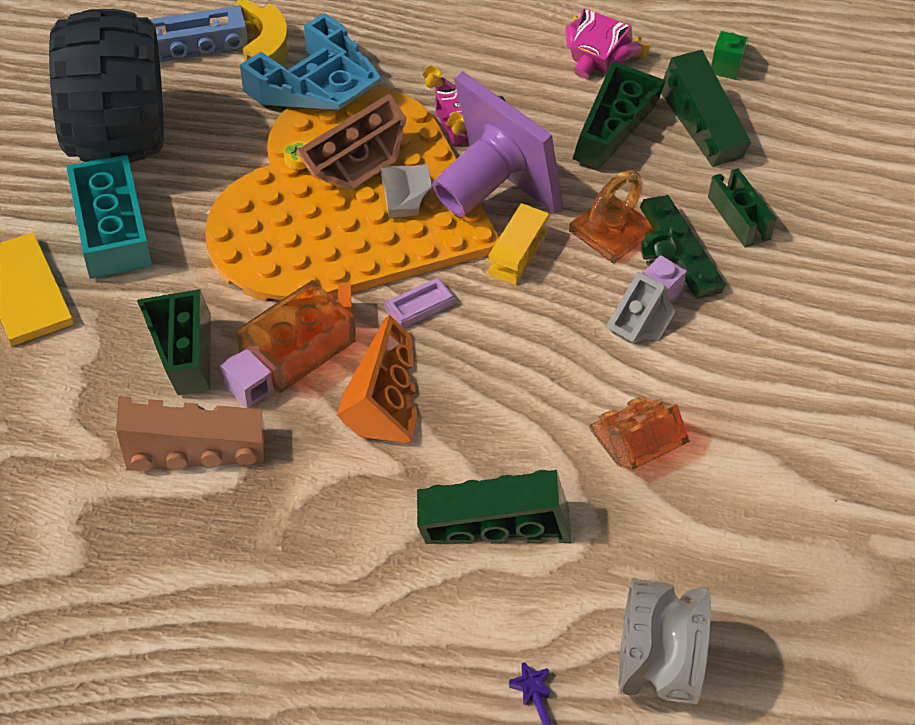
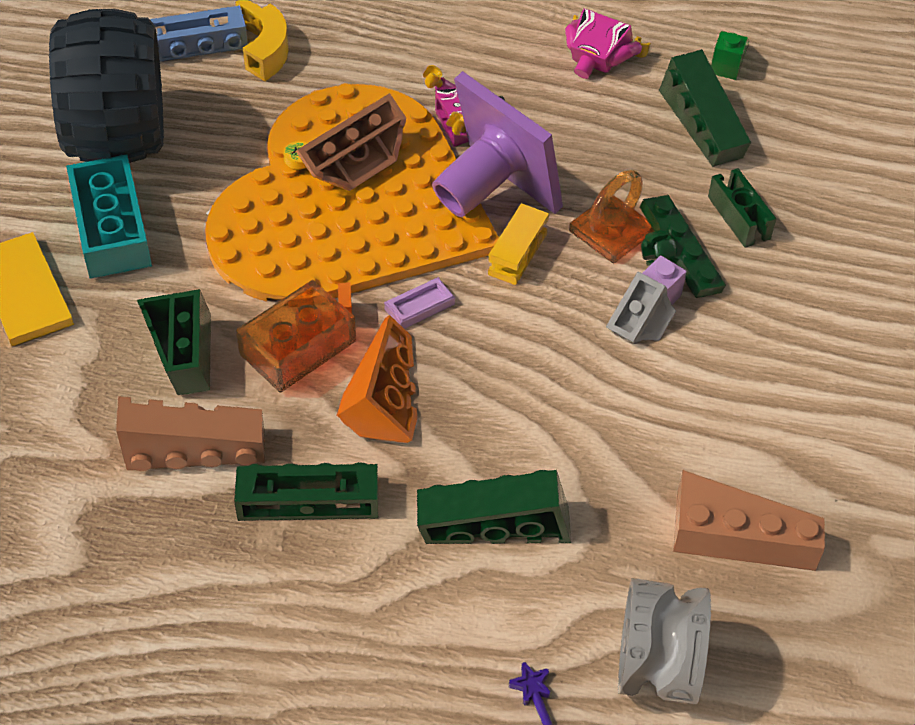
lavender brick [220,349,274,408] -> none
dark azure wedge [240,13,382,110] -> none
light grey slope [381,164,432,218] -> none
dark green wedge [572,61,666,169] -> none
clear orange slope [589,397,690,470] -> none
none -> dark green brick [234,462,378,521]
none -> nougat wedge [673,470,825,571]

